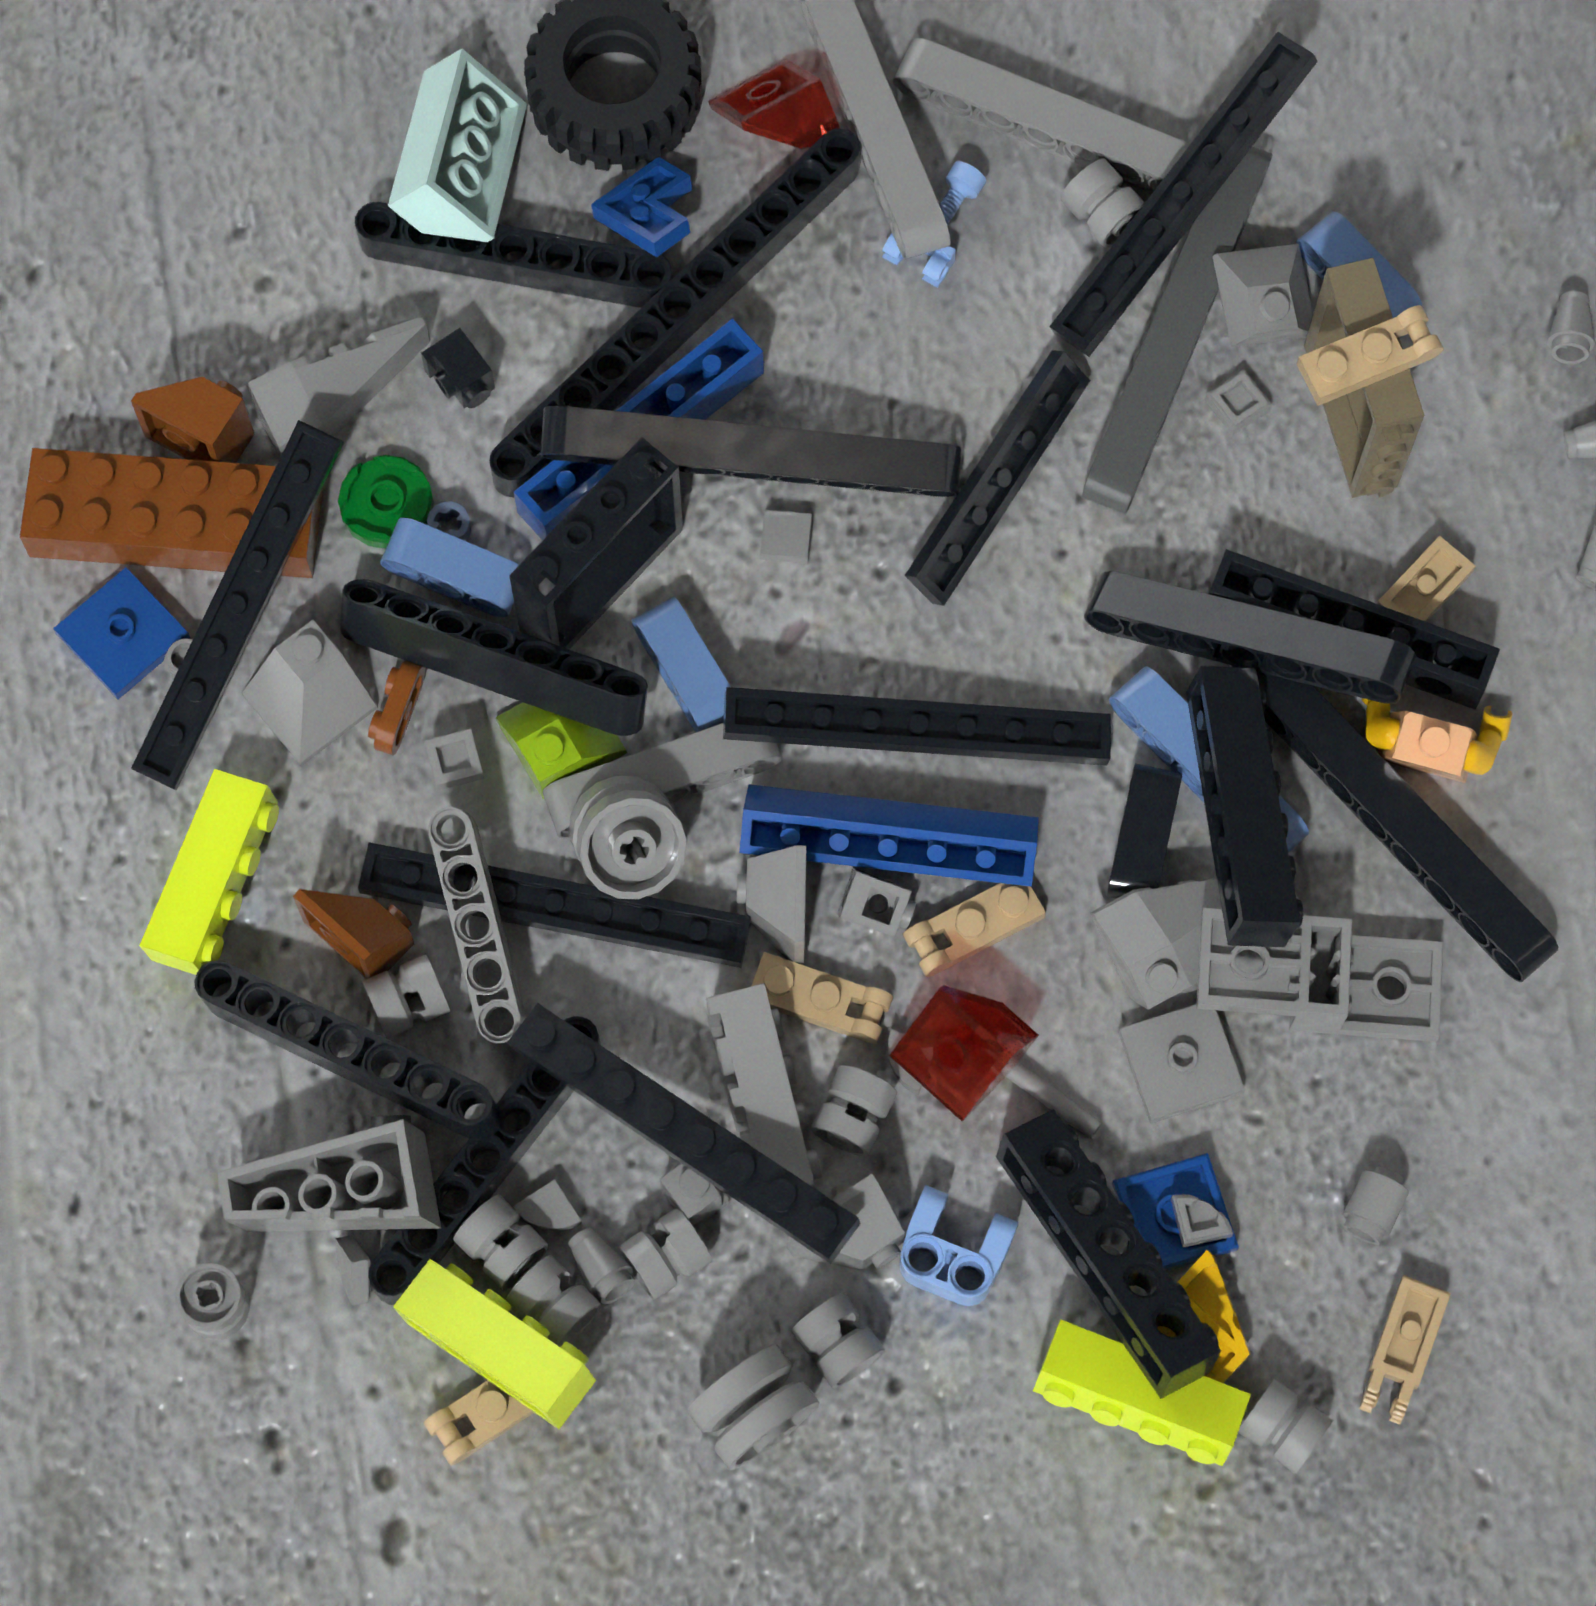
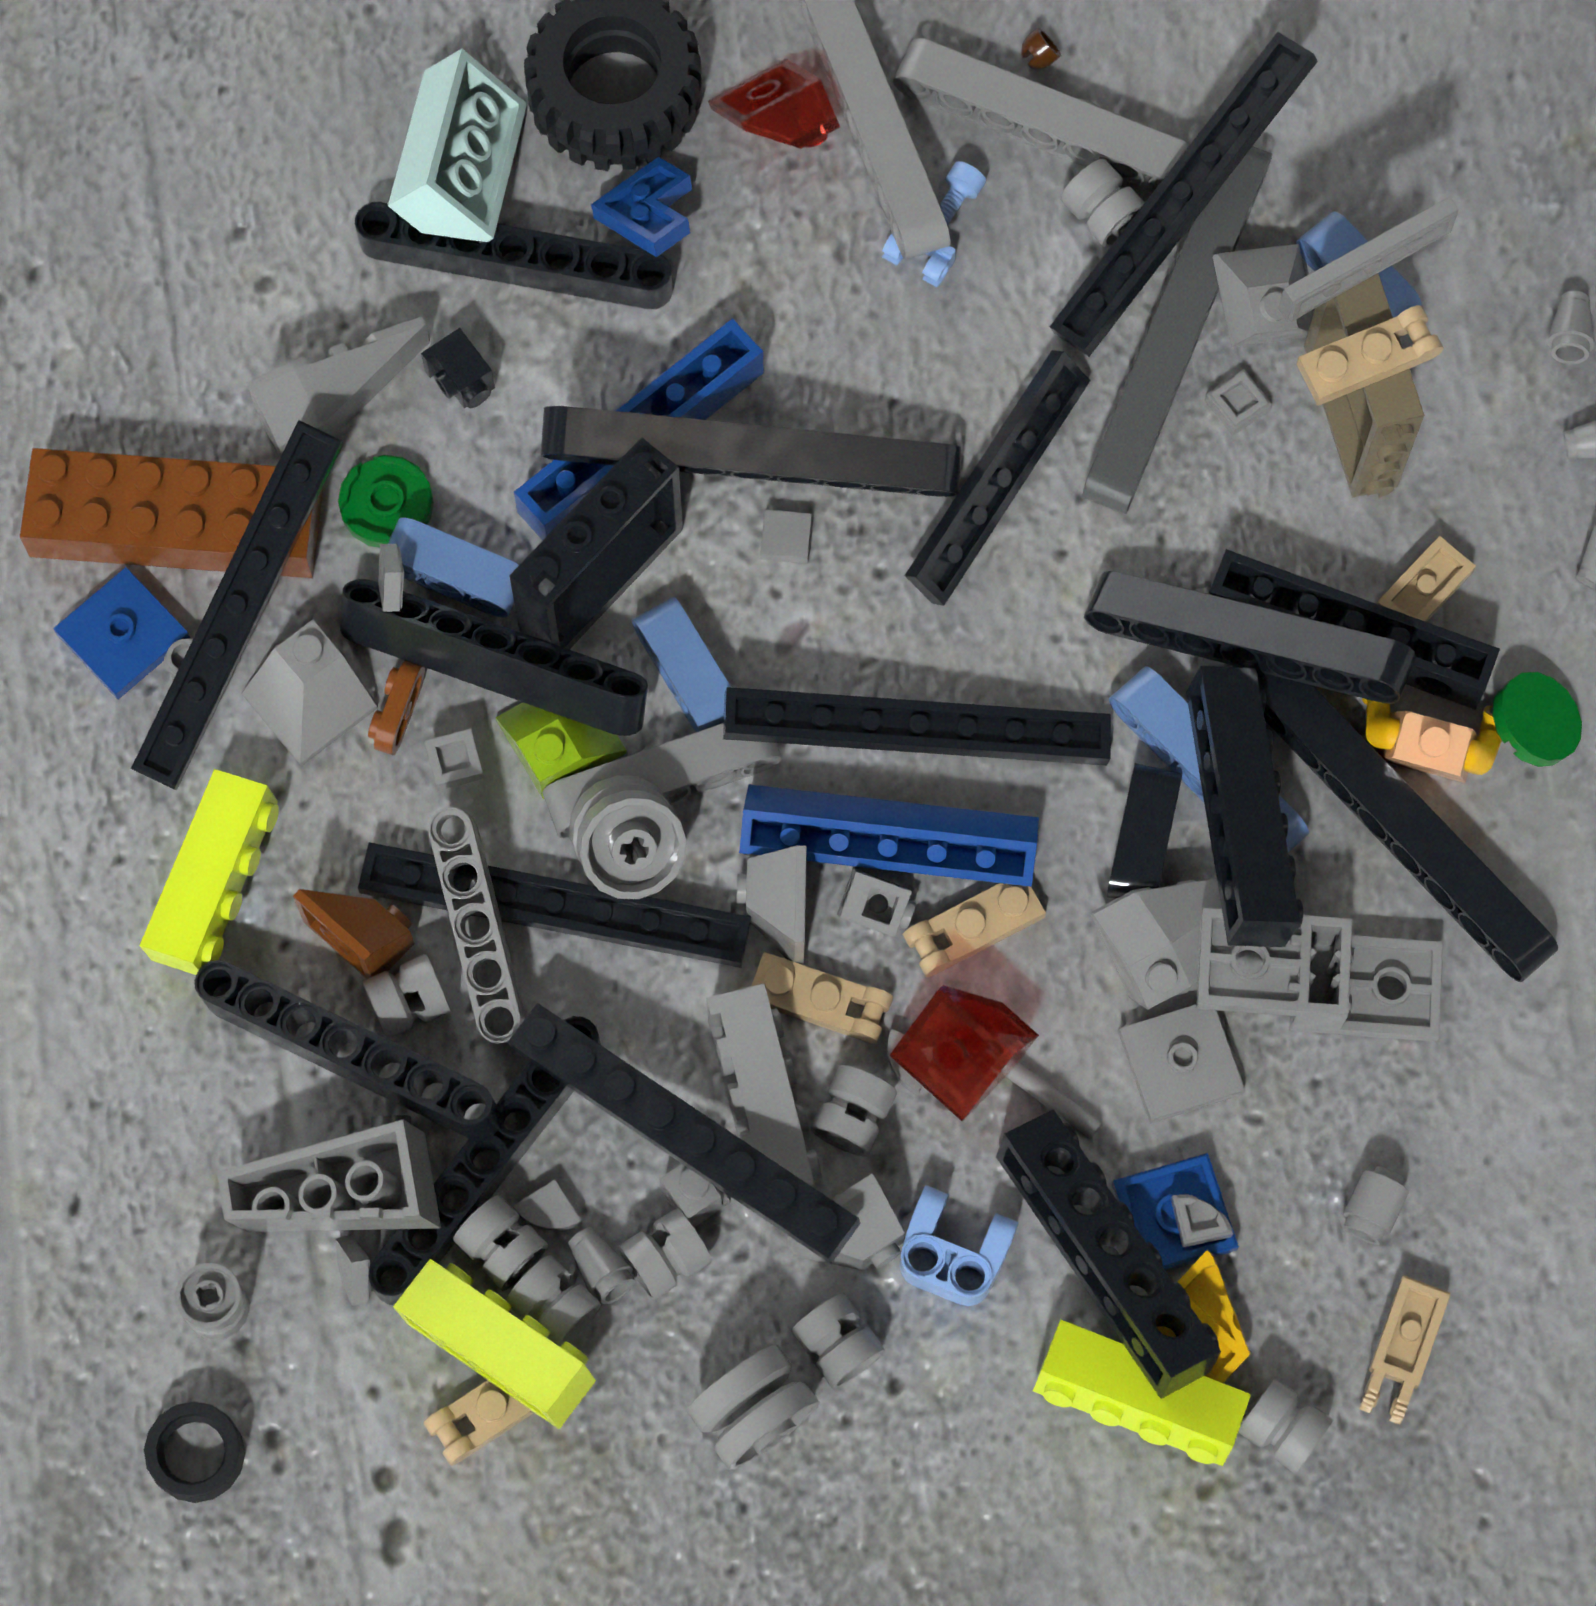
dark orange slope [131,376,255,463] -> none
sand blue bush [427,501,471,541] -> none
black beam [489,128,861,498] -> none
none -> black tyre [144,1401,245,1503]
none -> light grey tile [378,544,404,612]
none -> reddish brown hinge [1021,28,1061,69]
none -> light grey tile [1278,196,1459,322]
none -> green tile [1492,672,1582,767]

